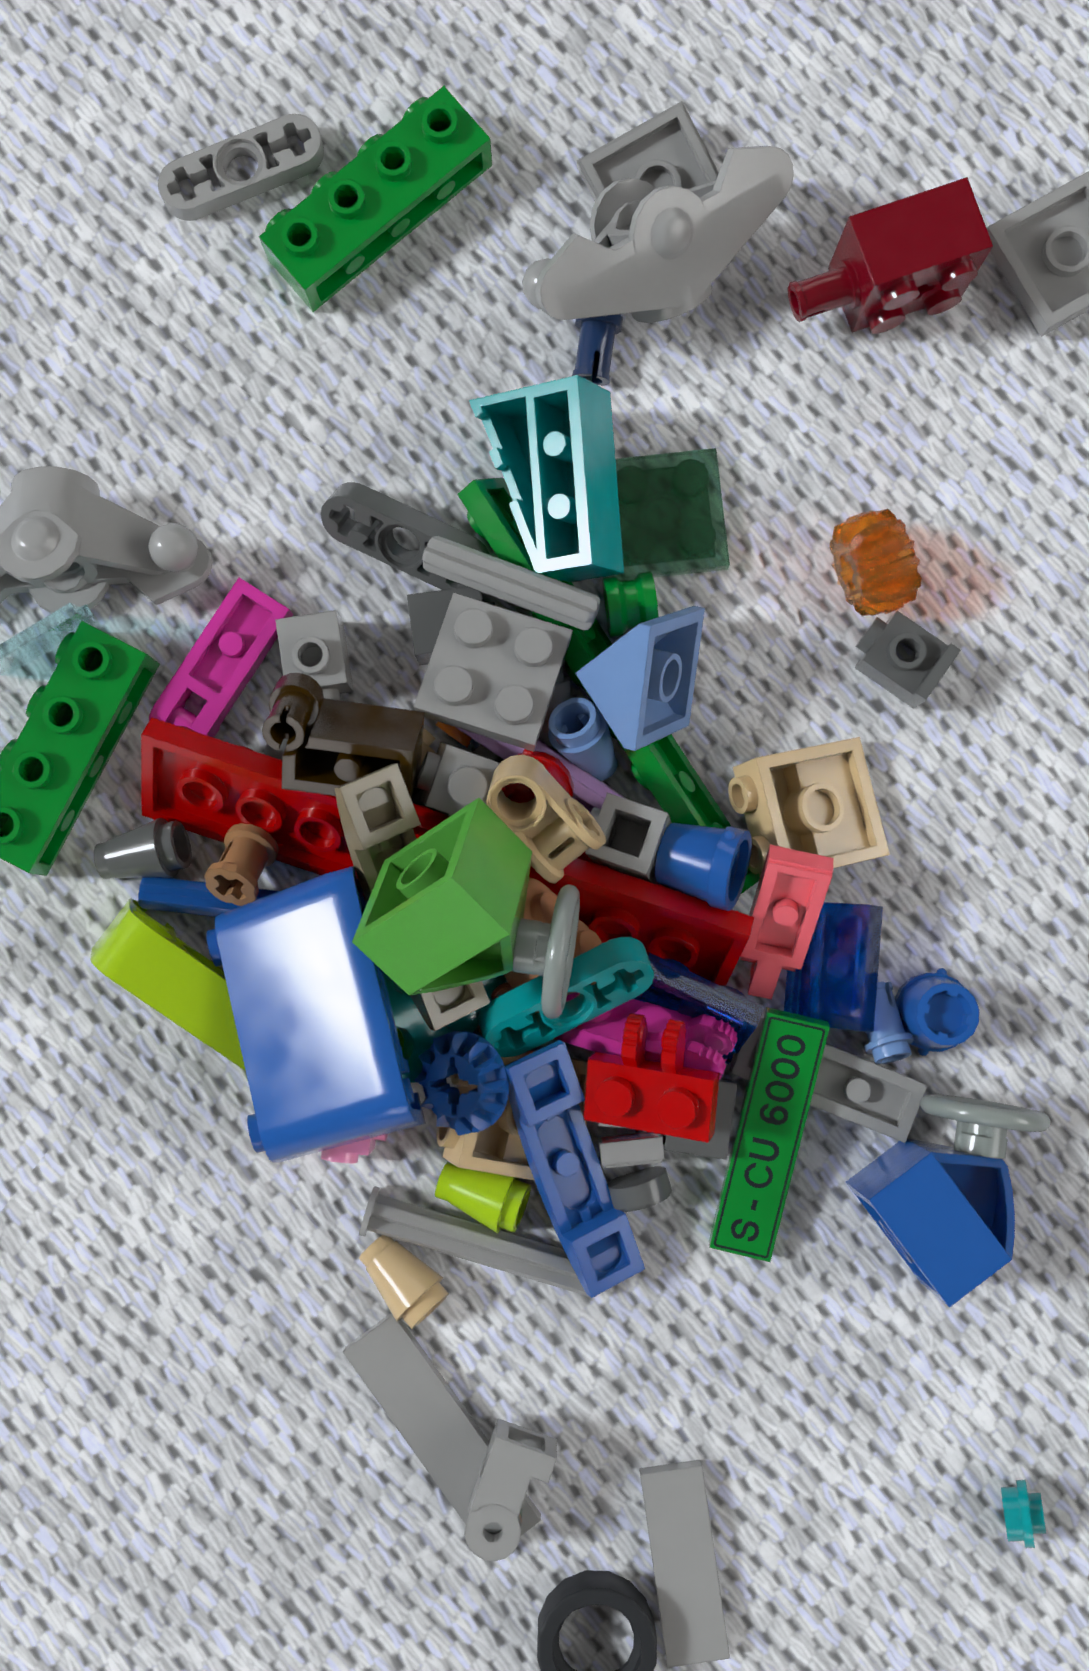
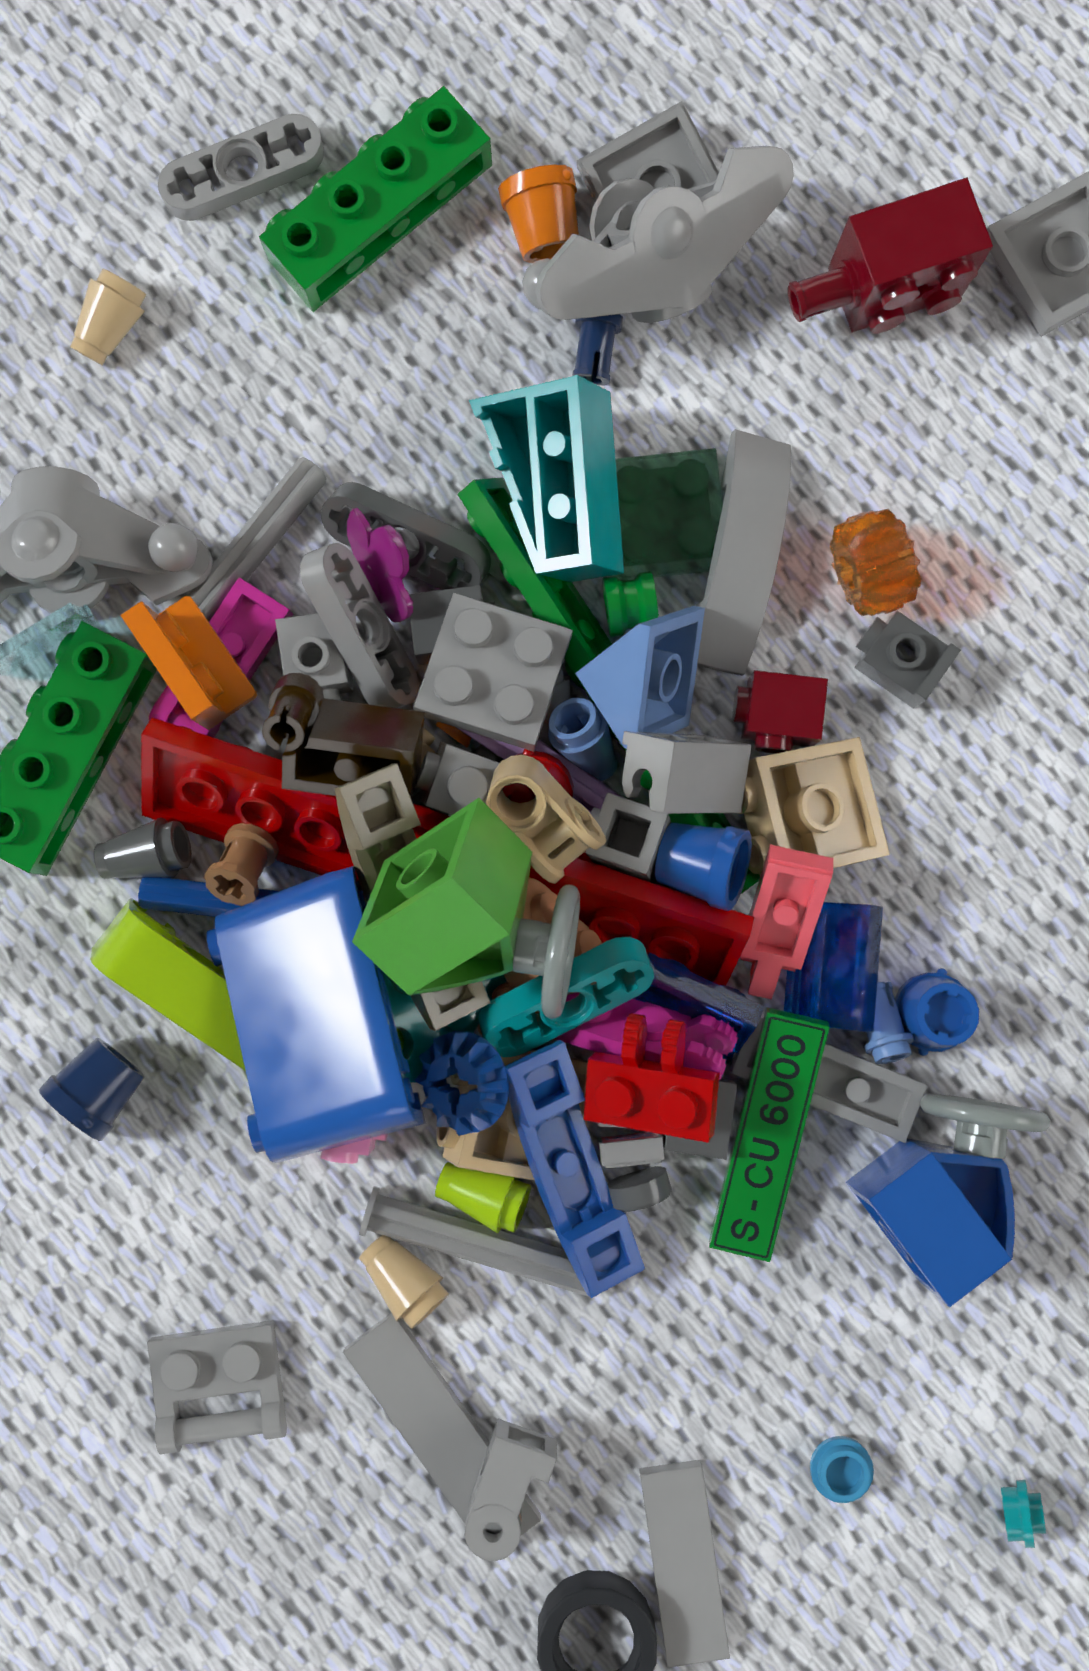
light grey axle [422,536,600,630] -> none
none -> dark blue piece [39,1038,145,1141]
none -> tan cone [70,269,146,366]
none -> orange bracket [120,596,257,730]
none -> light grey plate [147,1320,287,1455]
none -> light grey axle [188,457,326,621]
none -> light grey beam [300,543,418,708]
none -> magenta plate [347,508,413,623]
none -> orange piece [498,164,579,263]
none -> light grey hinge [622,731,752,814]
none -> light grey slope [696,429,791,676]
none -> dark red brick [732,670,828,754]
none -> dark azure plate [810,1436,874,1503]

